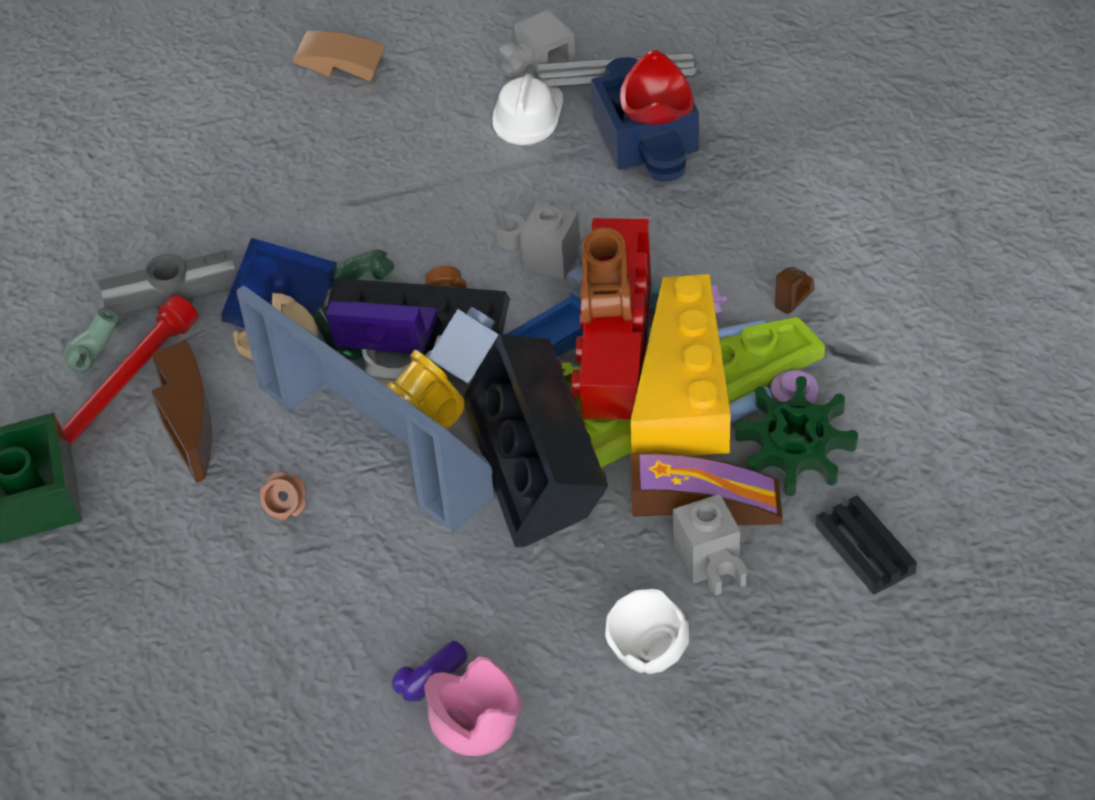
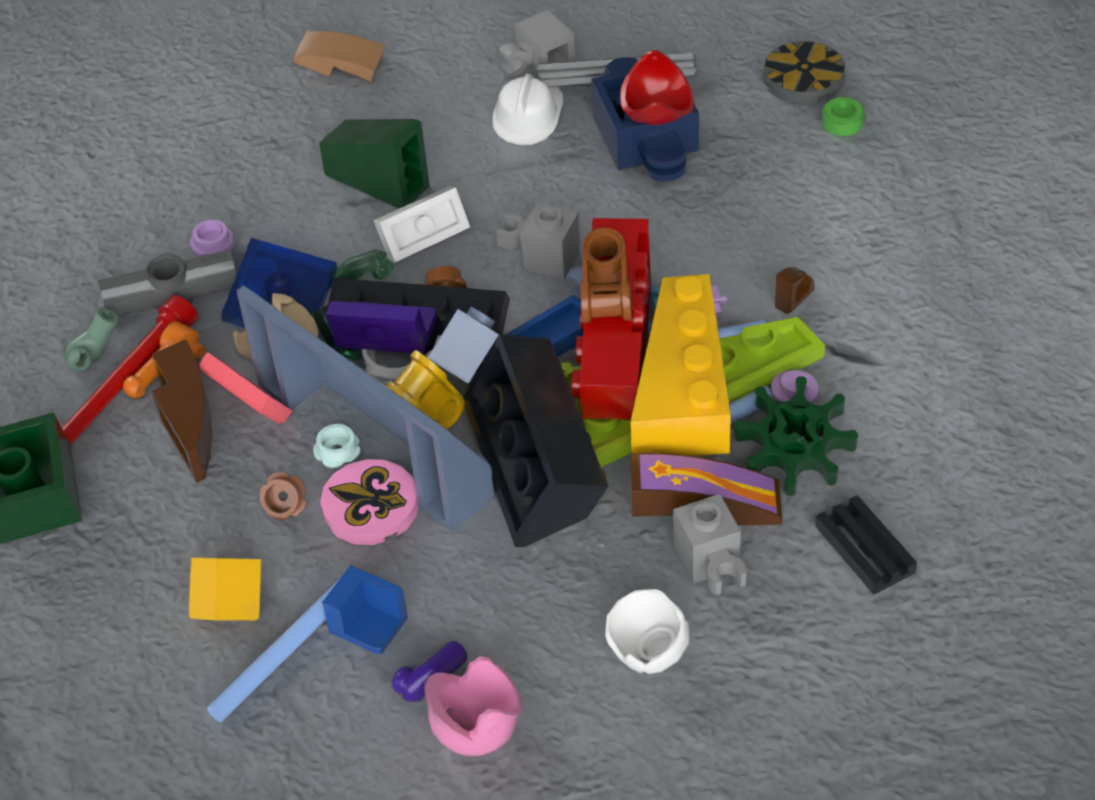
none -> orange piece [123,321,206,398]
none -> yellow panel [189,557,261,621]
none -> lavender plate [190,220,234,257]
none -> coral tile [198,352,293,424]
none -> light blue bar [207,578,340,722]
none -> light aqua plate [313,424,361,468]
none -> dark green slope [319,119,430,209]
none -> bright pink tile [320,459,419,545]
none -> blue panel [322,565,408,654]
none -> white plate [373,186,470,262]
none -> tile [763,41,845,104]
none -> bright green tile [822,97,865,136]

